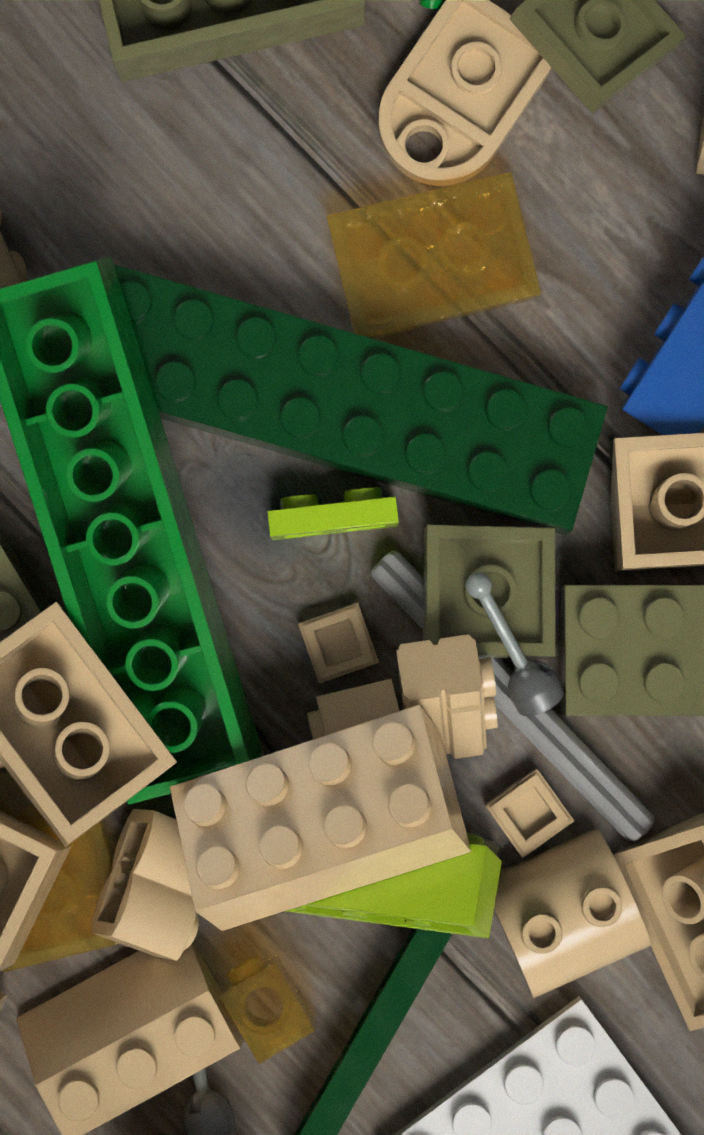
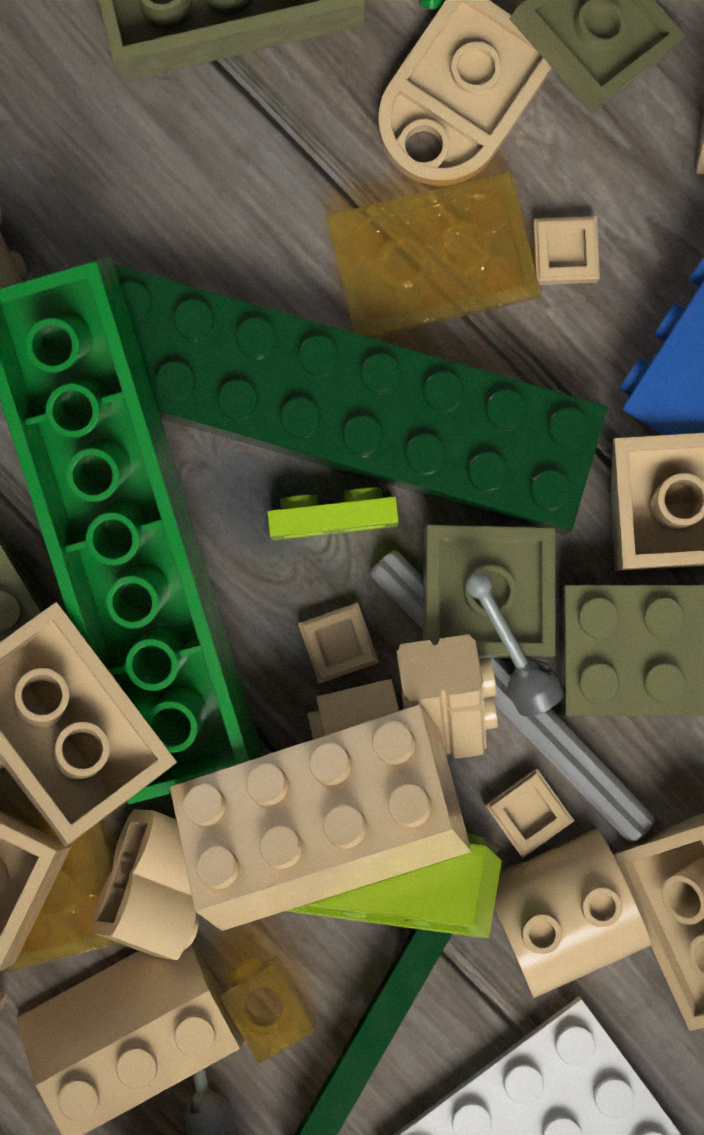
none -> tan tile [532,216,600,285]

